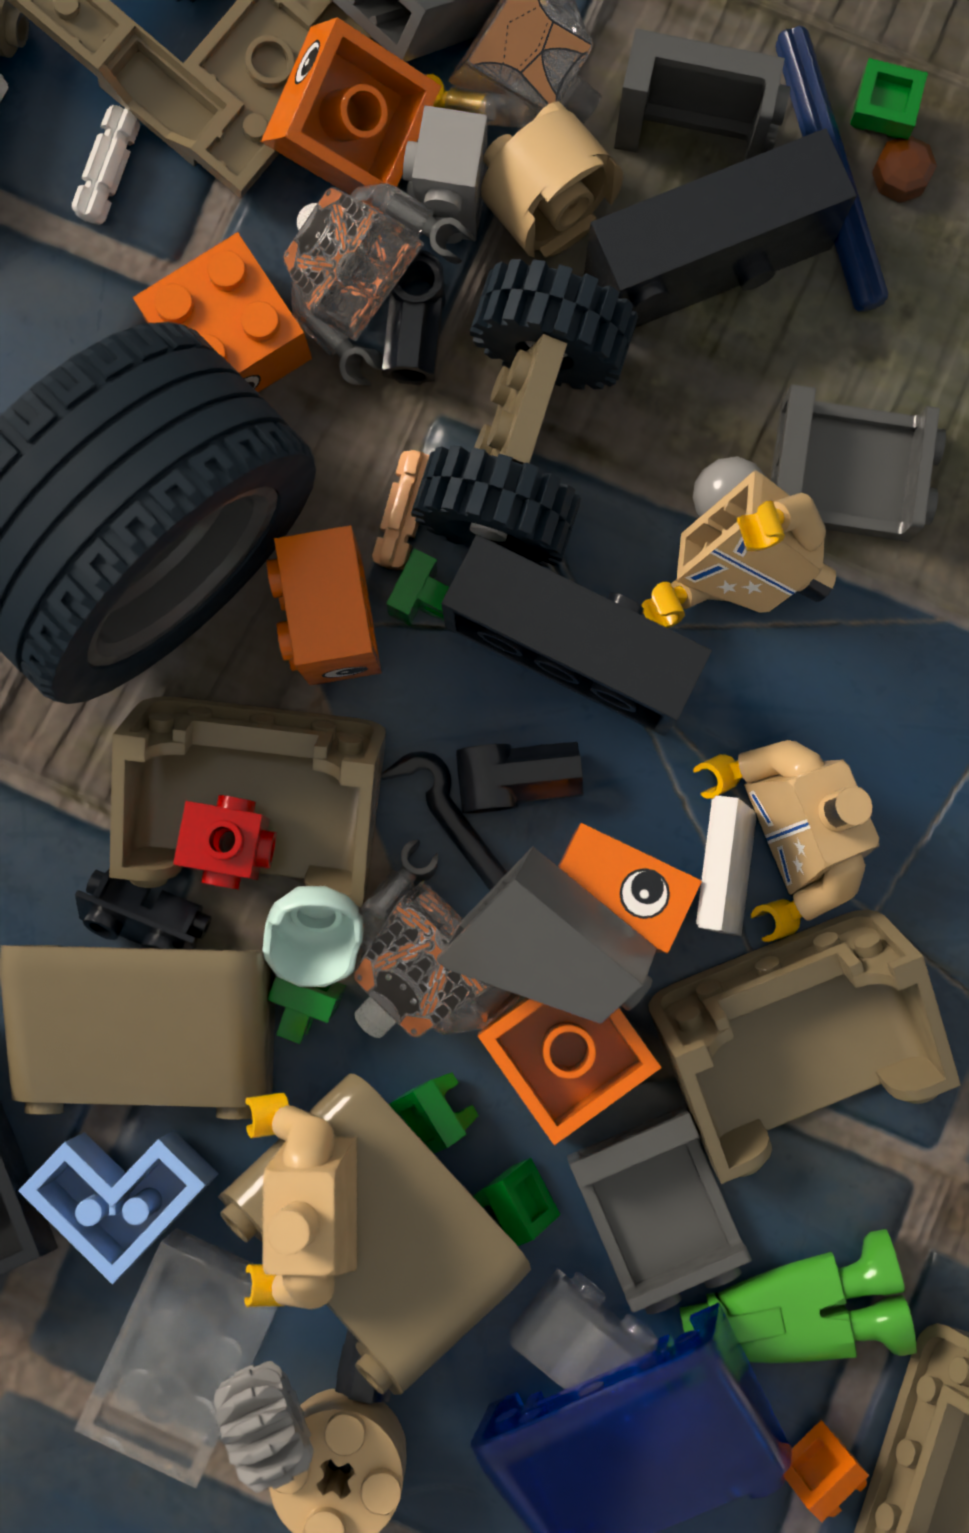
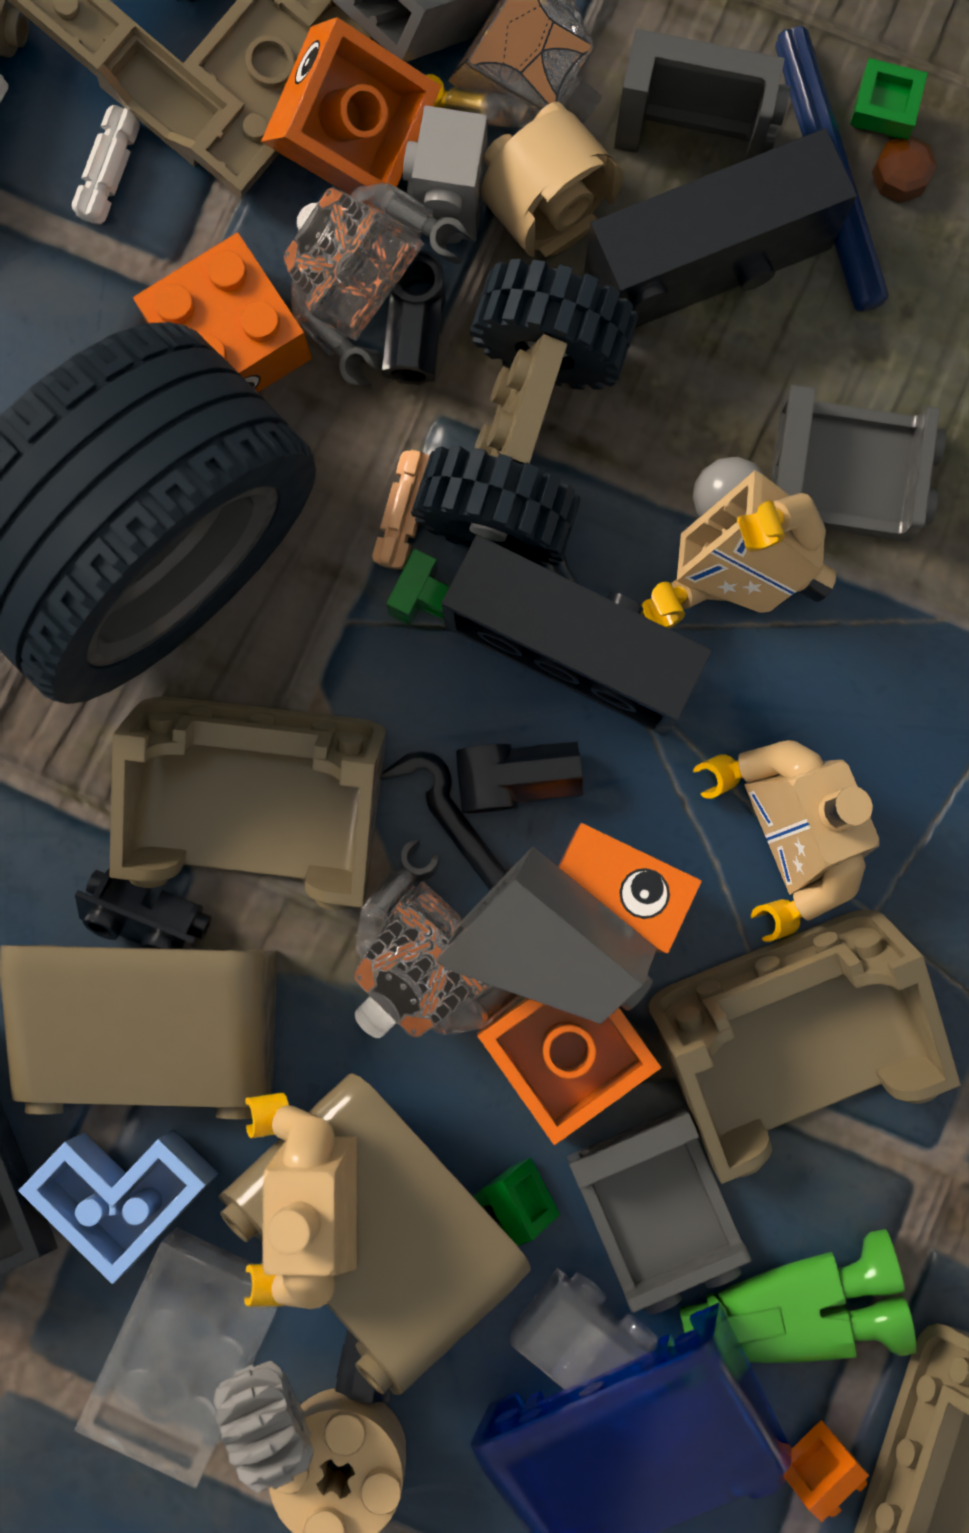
red brick [173,795,277,890] -> none
light aqua hair [263,886,364,987] -> none
orange brick [267,525,382,686] -> none
green tile [268,976,347,1044] -> none
green tile [389,1072,479,1154] -> none
white tile [696,795,757,936] -> none

